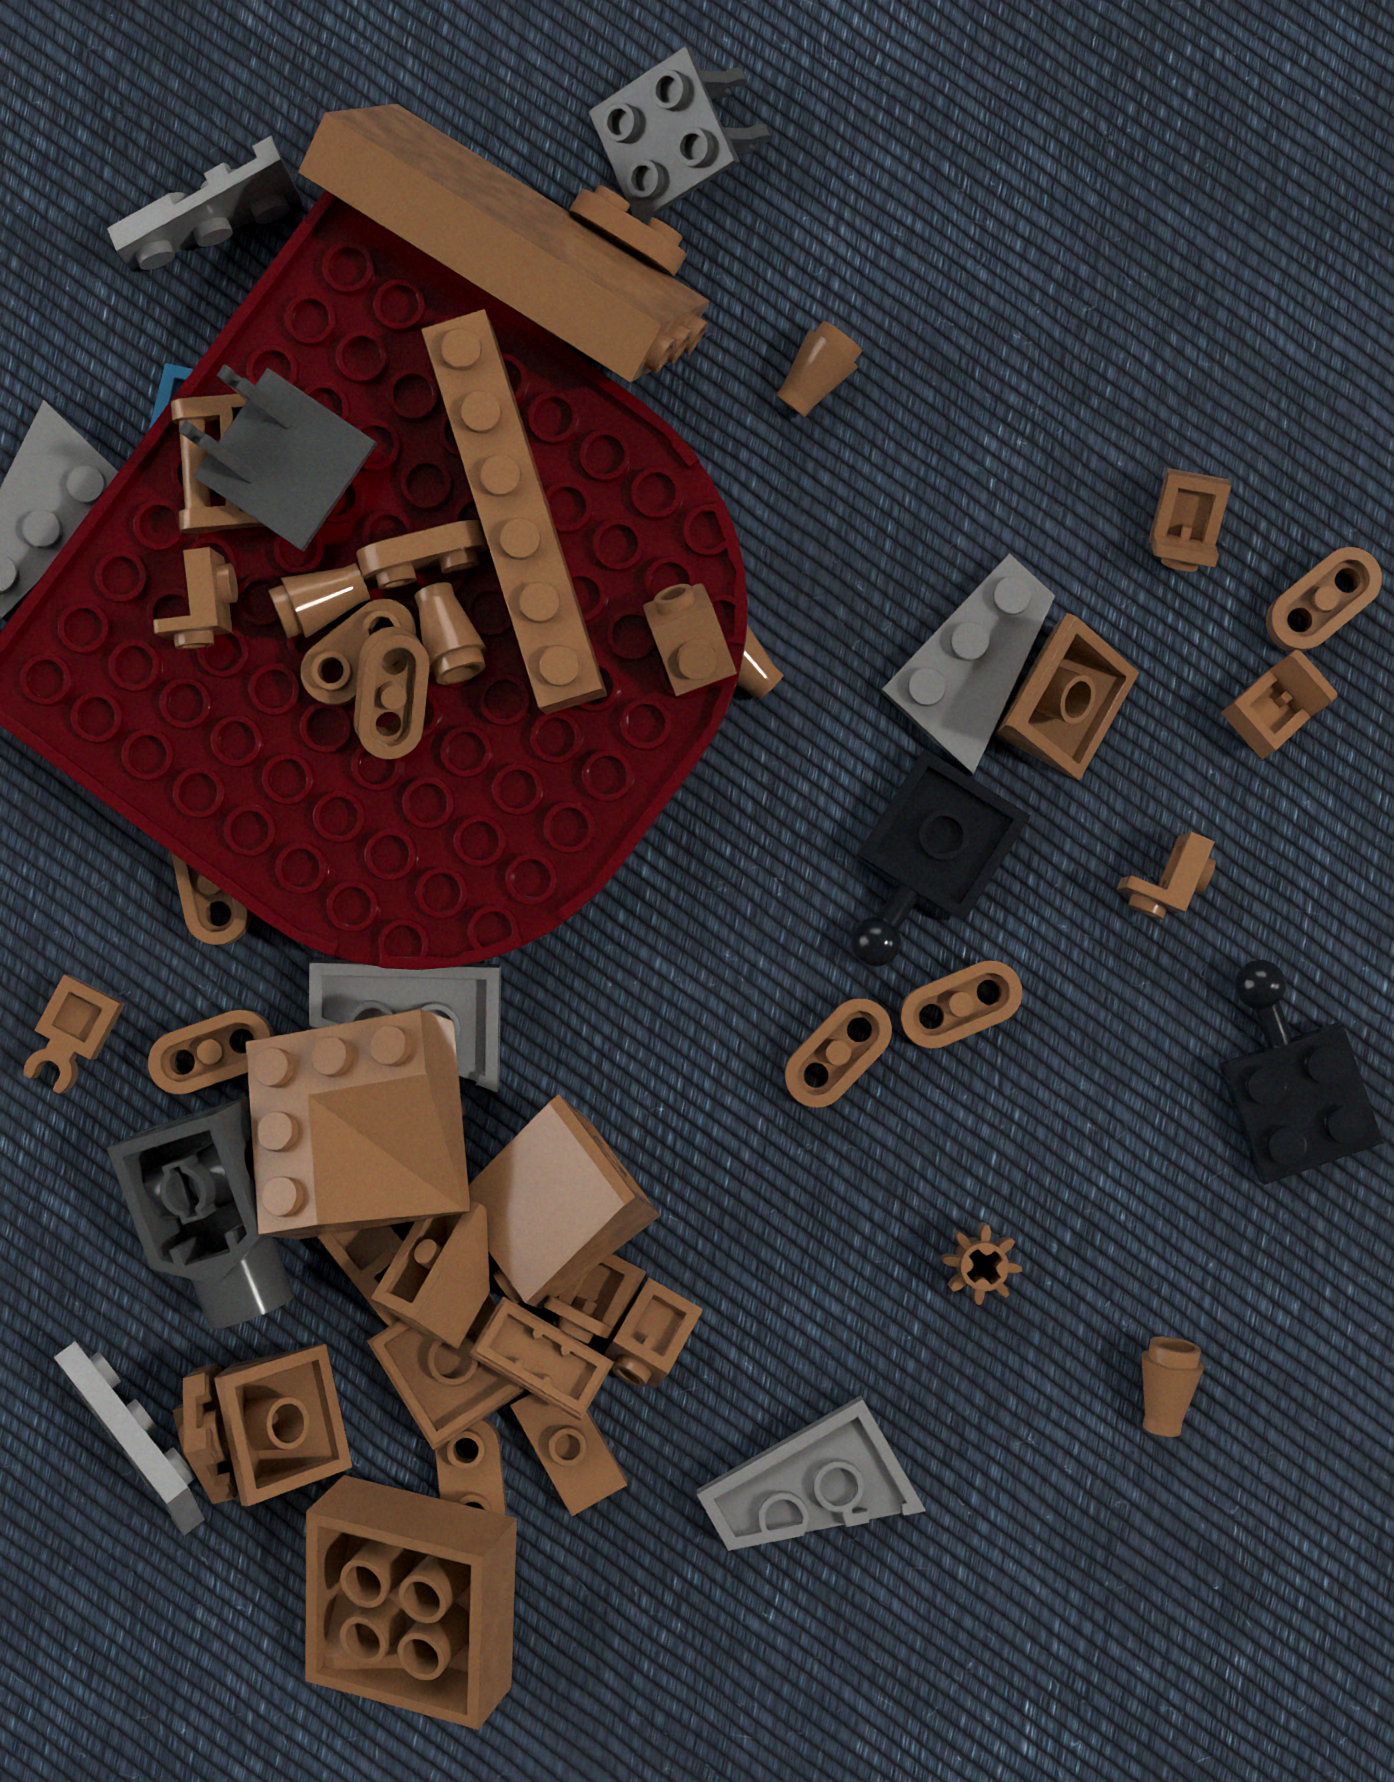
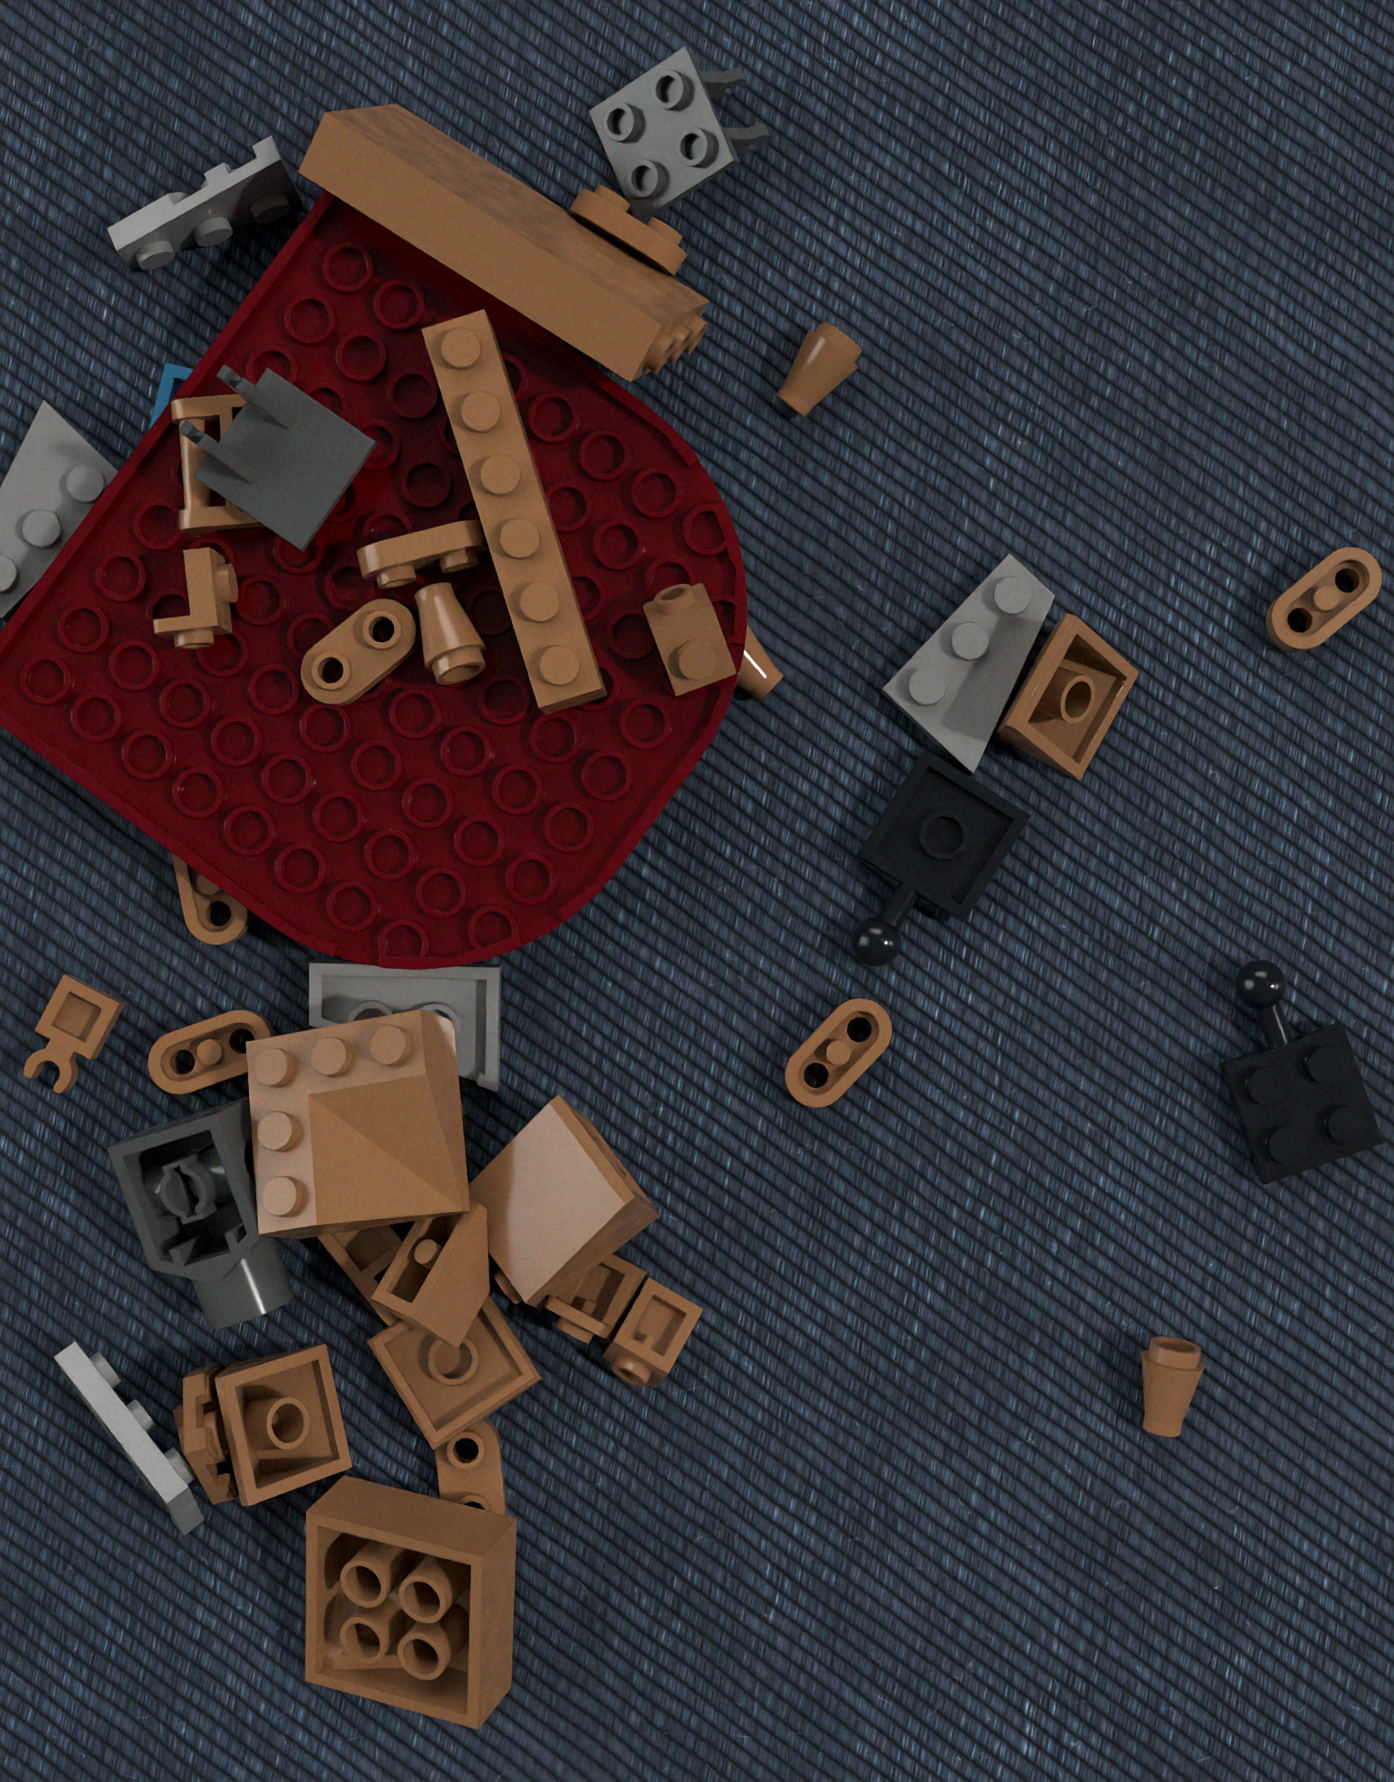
medium nougat cone [268,563,370,639] -> none
medium nougat plate [354,627,430,759] -> none
medium nougat plate [469,1296,614,1421] -> none
medium nougat plate [510,1391,628,1516] -> none
light grey wing [697,1395,926,1551] -> none
medium nougat plate [899,961,1022,1048] -> none
medium nougat gear [940,1222,1022,1305] -> none
medium nougat bracket [1117,832,1216,920] -> none
medium nougat bracket [1149,468,1231,572] -> none
medium nougat bracket [1221,649,1337,760] -> none

